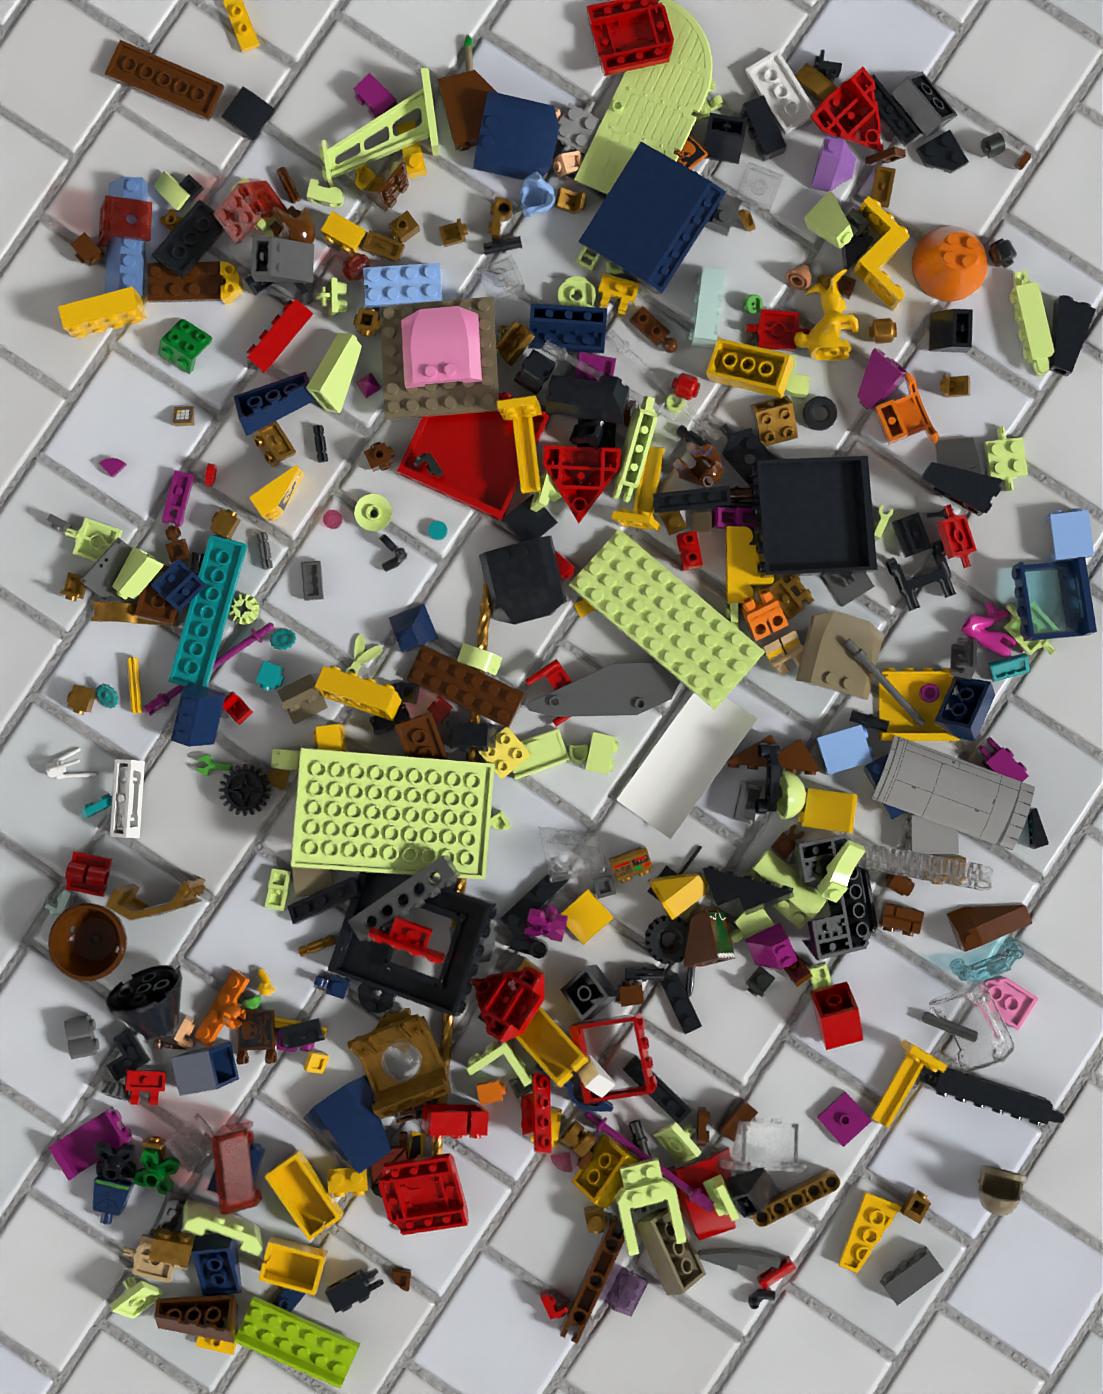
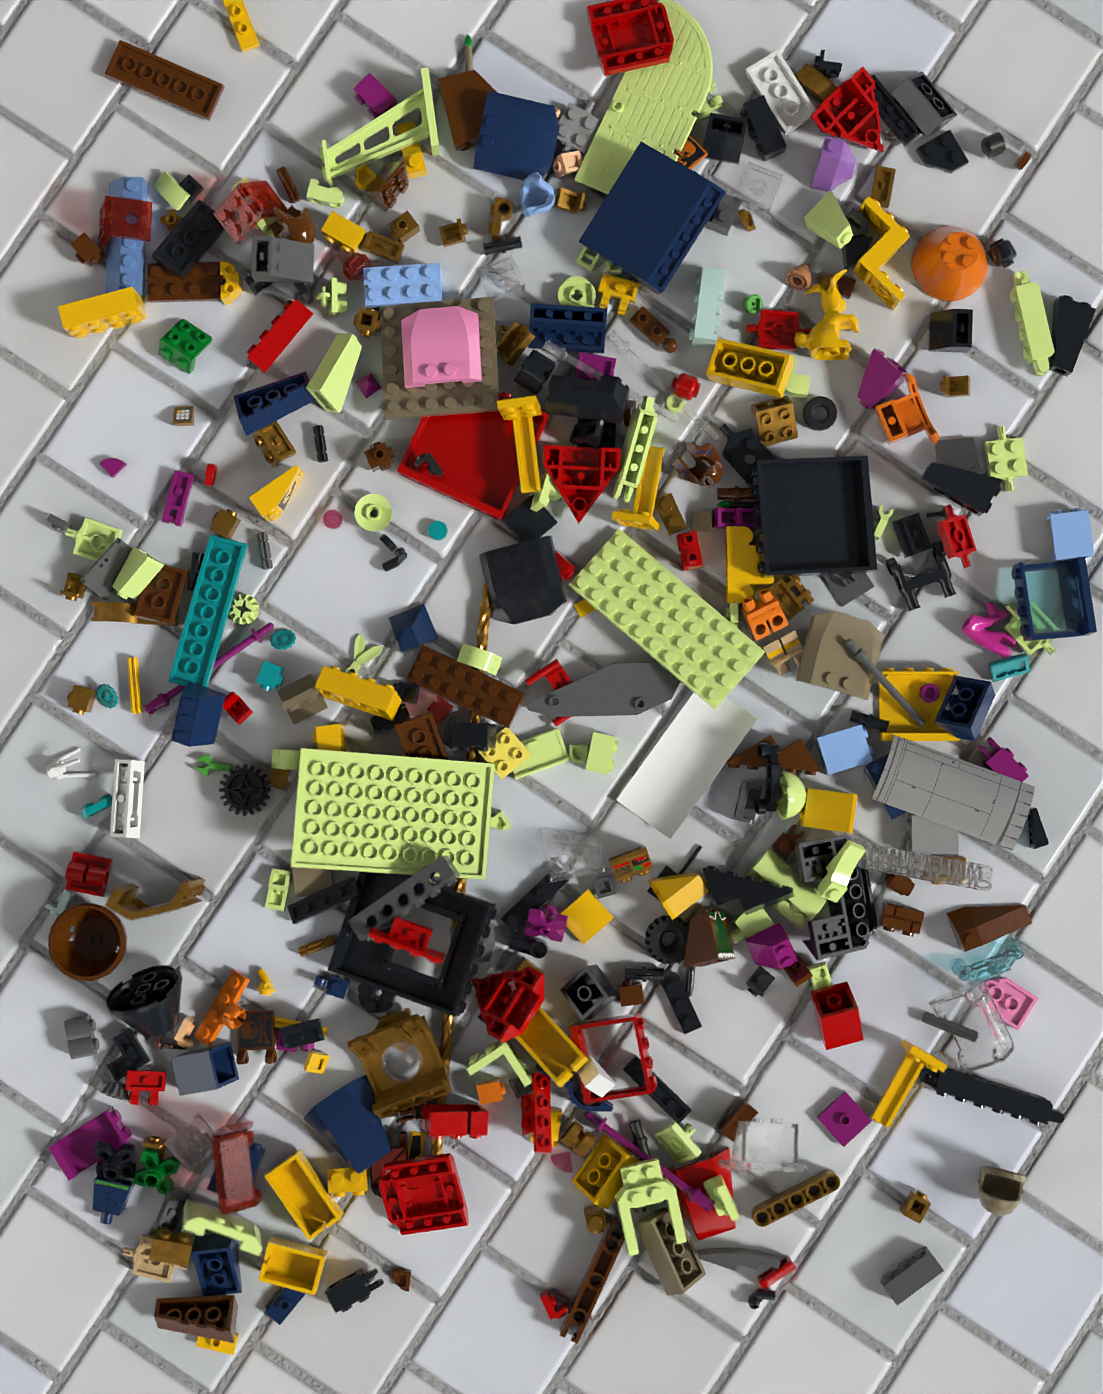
yellowish green tile [110,1276,164,1319] -> none
dark blue slope [151,559,207,612] -> none
reddish brown plate [165,525,191,563] -> none
black slope [221,86,275,141] -> none
lime bracket [234,1296,361,1388] -> none
bright green tile [242,995,263,1010] -> none
dark grey plate [301,561,324,601] -> none
reddish brown tile [577,1149,594,1170] -> none
clear purple bracket [605,1267,649,1317] -> none
black plate [653,486,732,514] -> none
black axle [676,425,711,446] -> none
reddish brown plate [697,1107,710,1146] -> none
black slope [727,1167,777,1217] -> none
yellow wing [838,1191,902,1273] -> none
reddish brown tile [865,146,906,165] -> none
pearl gold head [869,318,897,344] -> none
dark grey hinge [950,637,977,680] -> none

